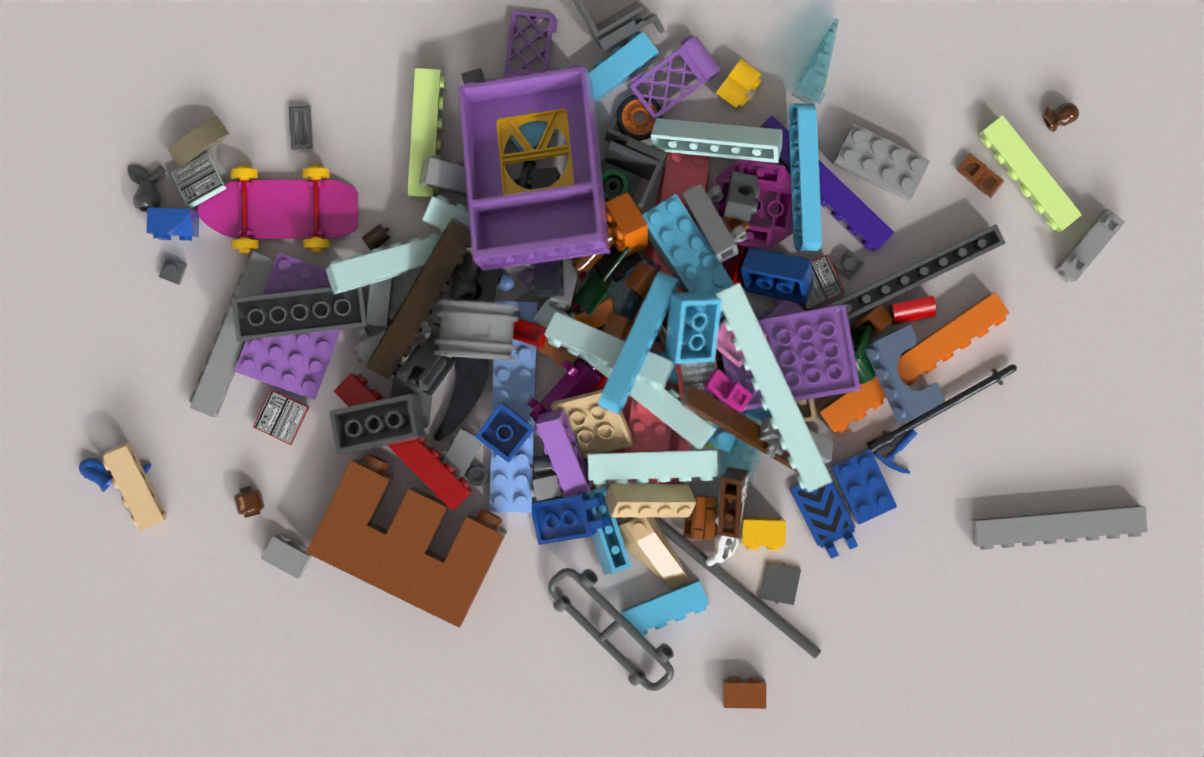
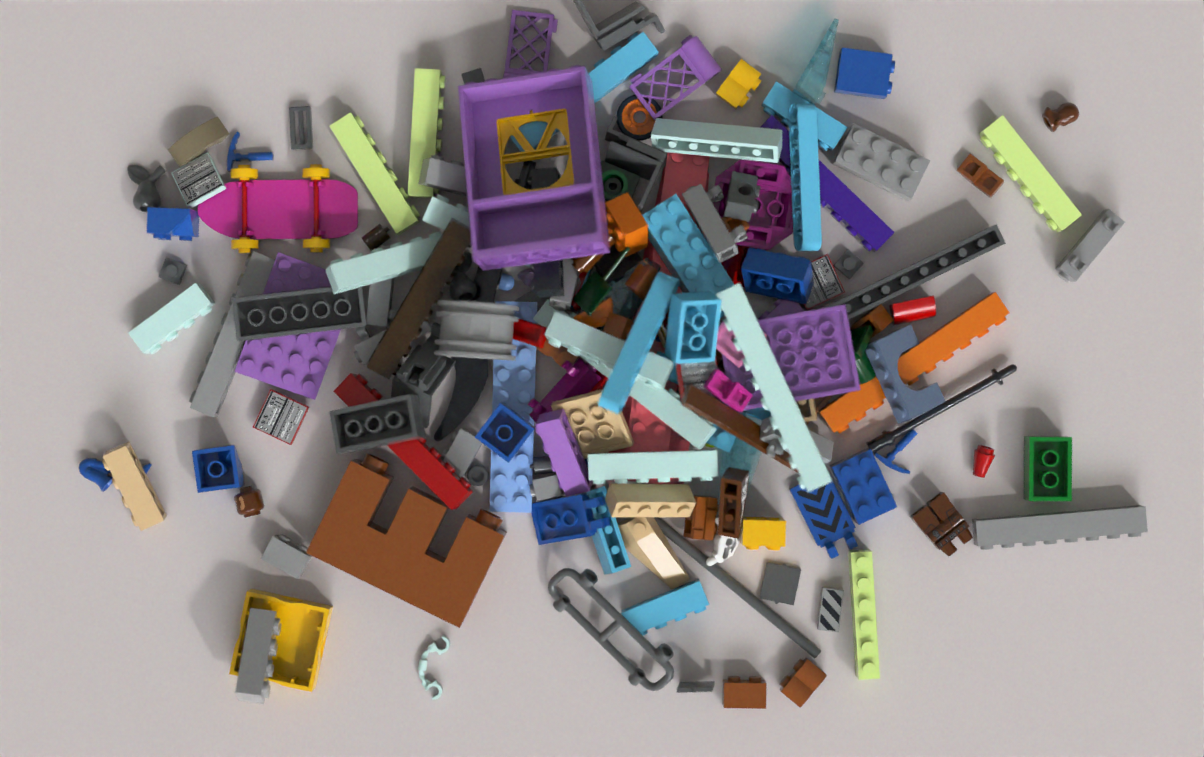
none -> light aqua brick [128,283,215,354]
none -> blue slope [192,445,245,493]
none -> blue piece [227,132,273,172]
none -> yellow tile [229,588,333,692]
none -> light grey brick [235,608,281,704]
none -> yellowish green brick [330,112,420,235]
none -> light aqua piece [418,635,450,700]
none -> dark grey piece [677,681,715,693]
none -> medium azure brick [761,81,848,151]
none -> dark orange brick [779,657,827,707]
none -> light grey tile [817,587,844,632]
none -> blue brick [834,47,895,99]
none -> yellowish green brick [848,549,880,680]
none -> reddish brown hips [910,492,973,556]
none -> red cone [973,445,995,478]
none -> green brick [1024,436,1072,501]

